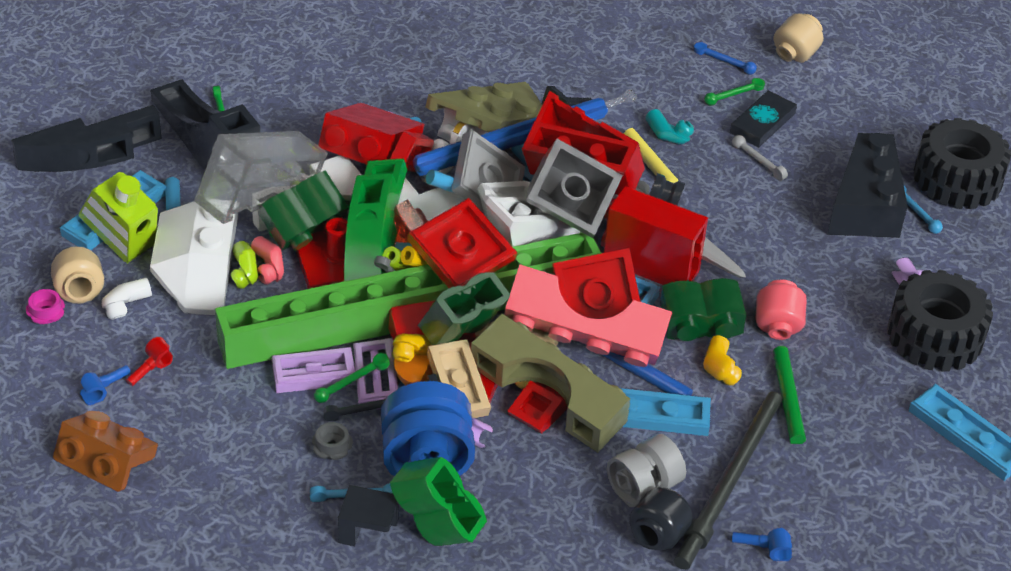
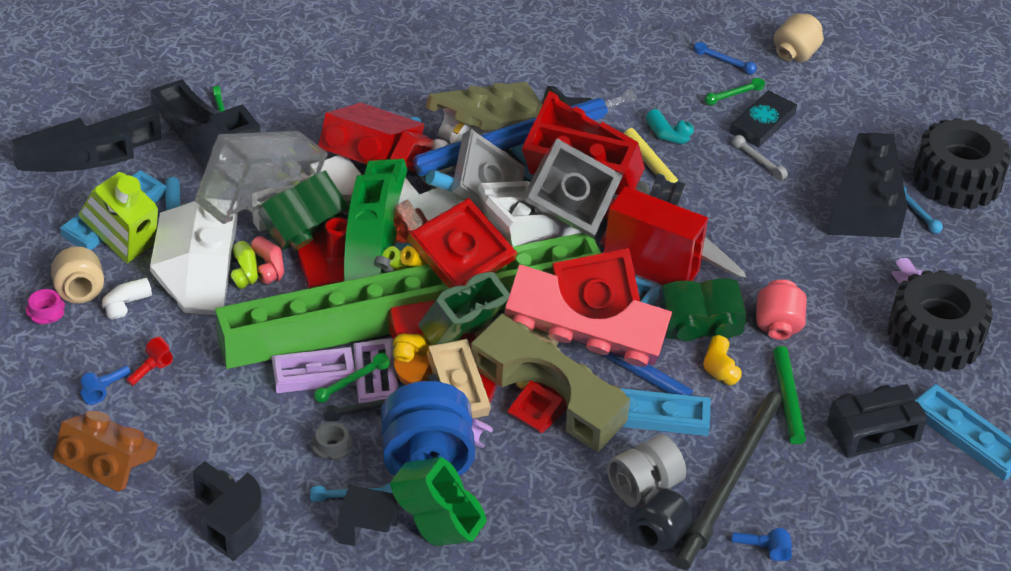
none -> black brick [193,461,263,562]
none -> black brick [827,384,927,458]

